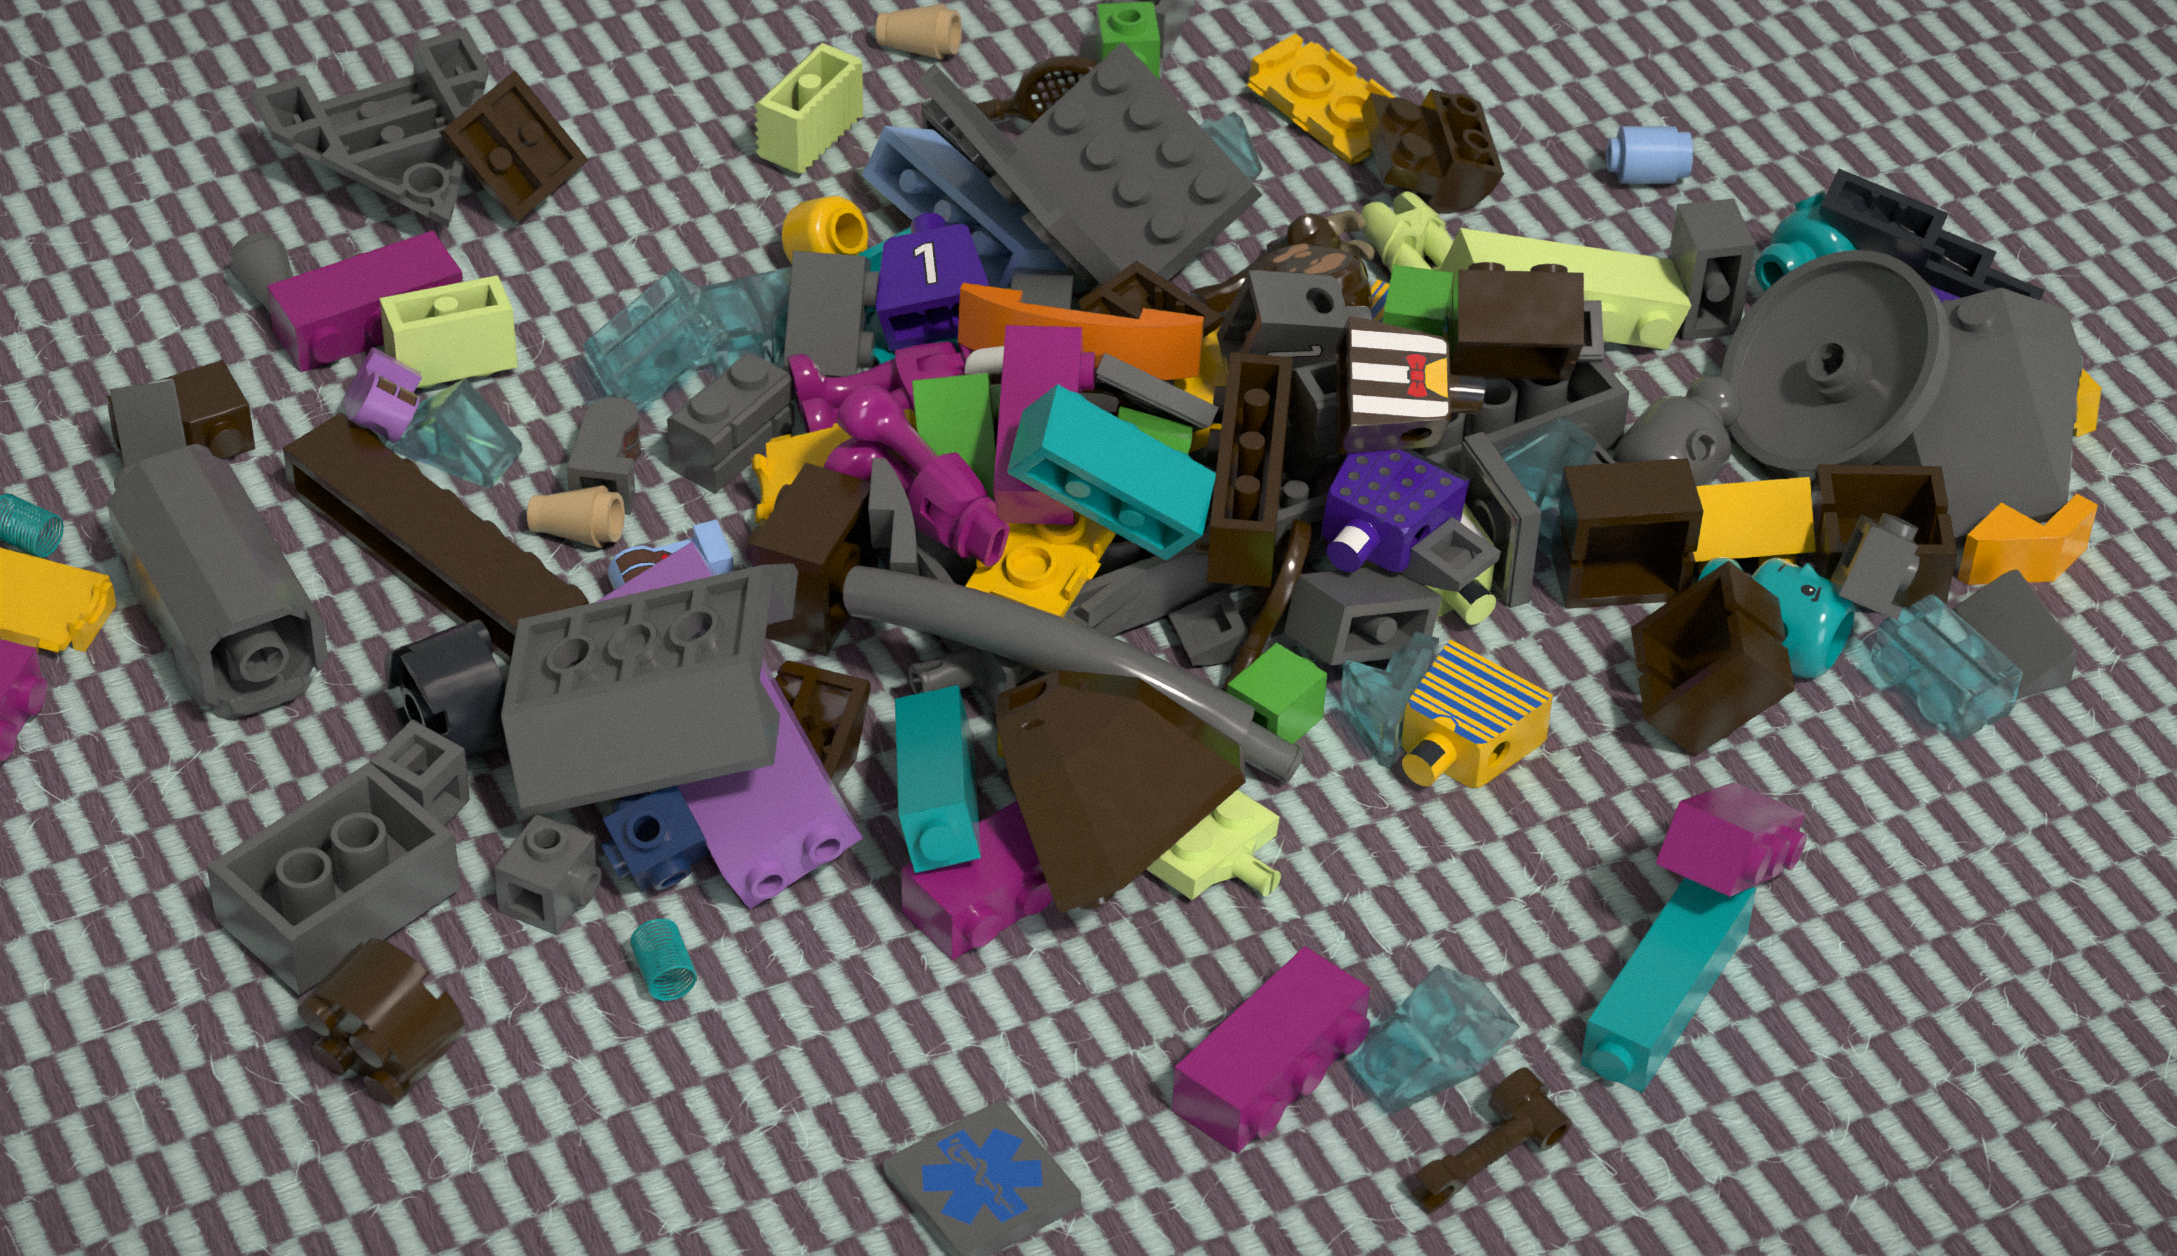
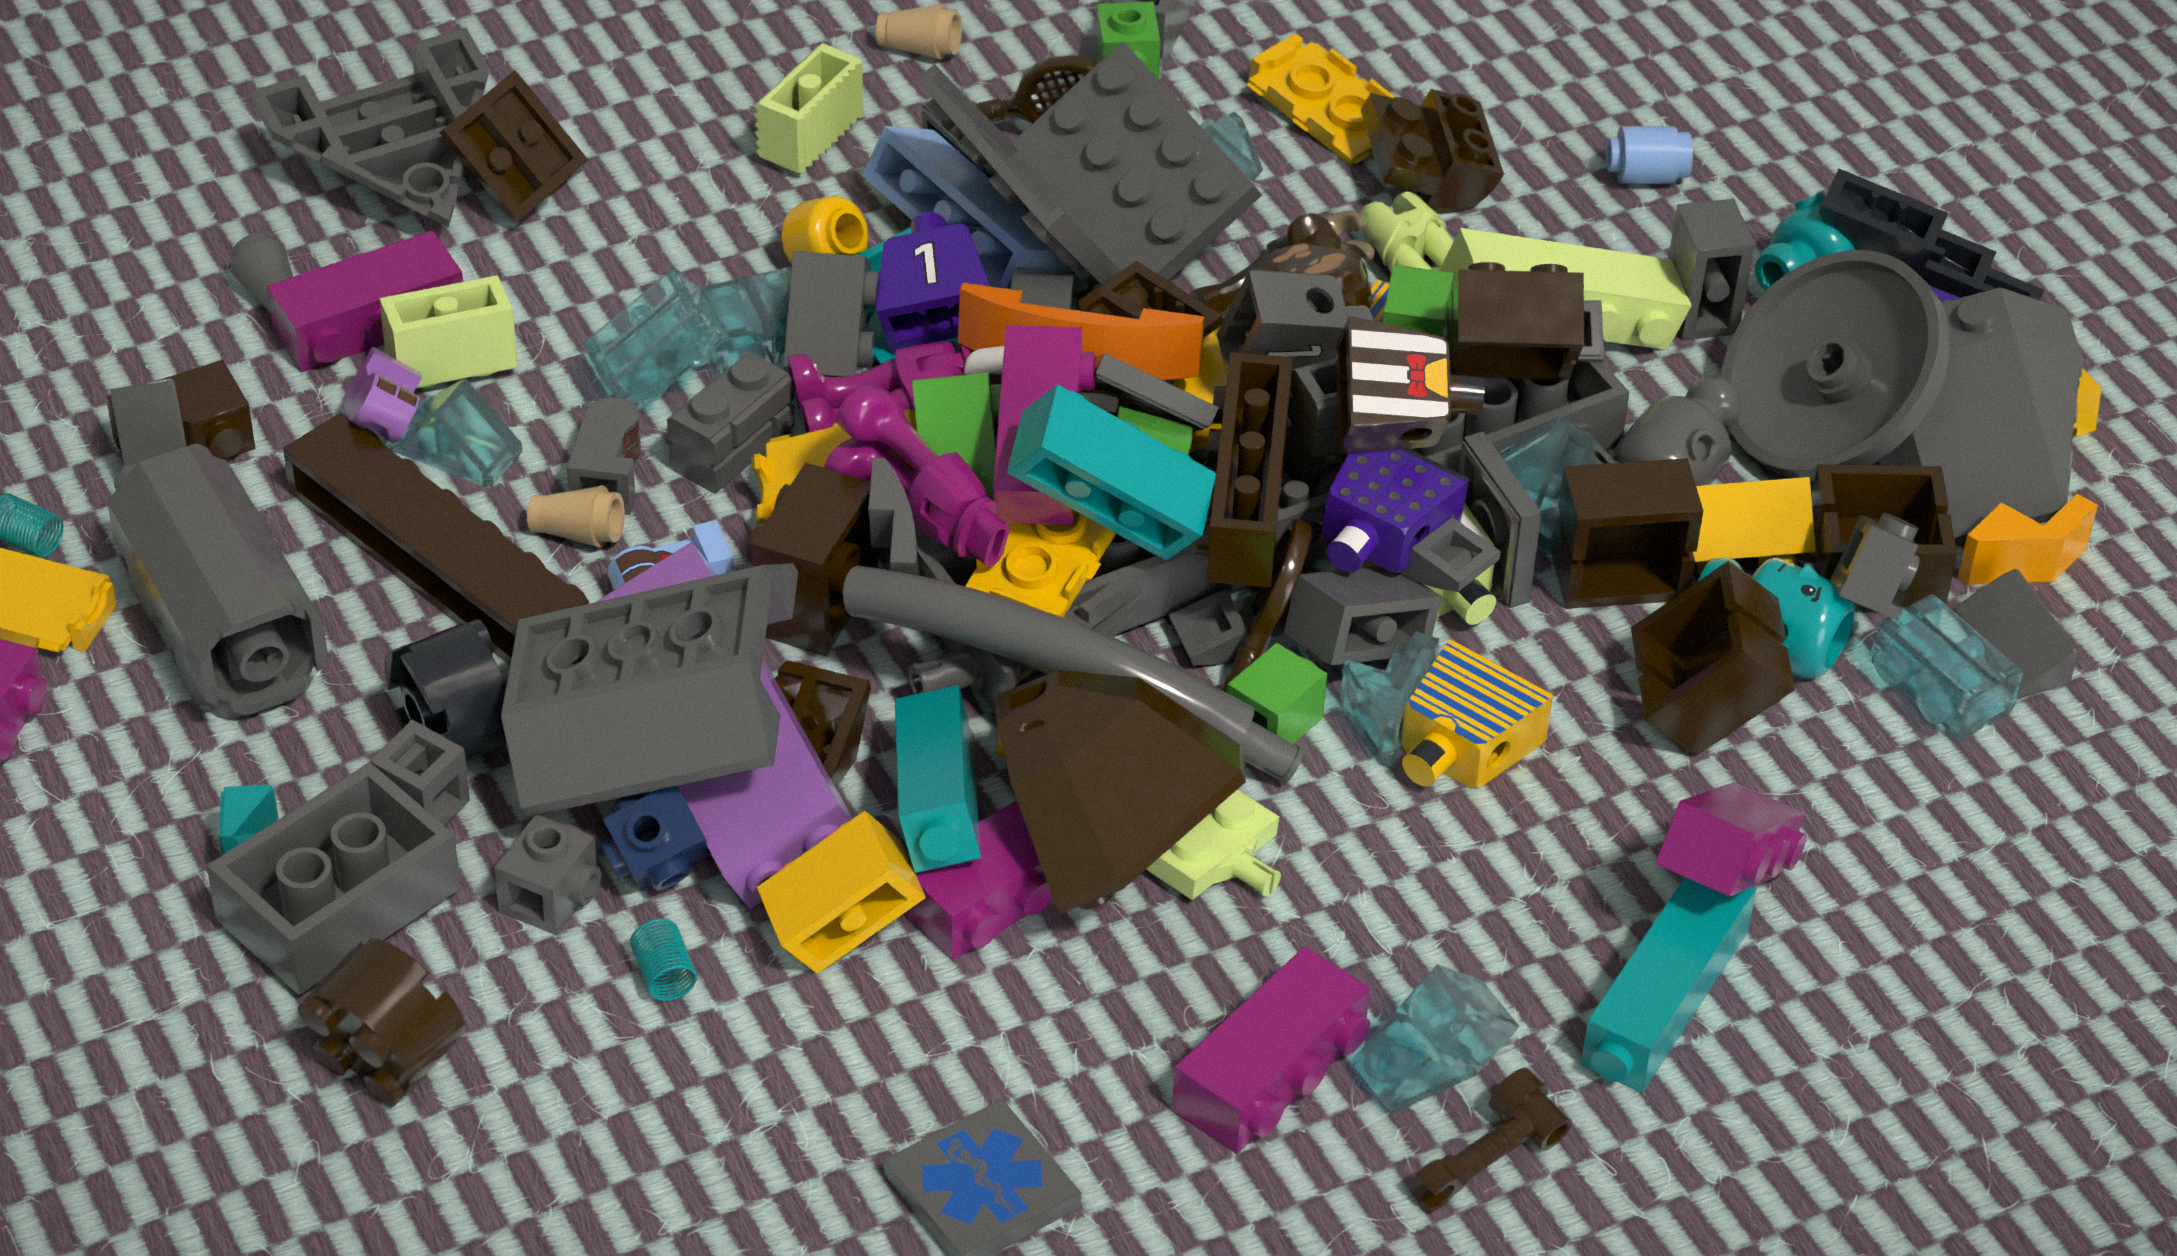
none -> teal slope [218,785,279,856]
none -> yellow brick [757,810,926,974]

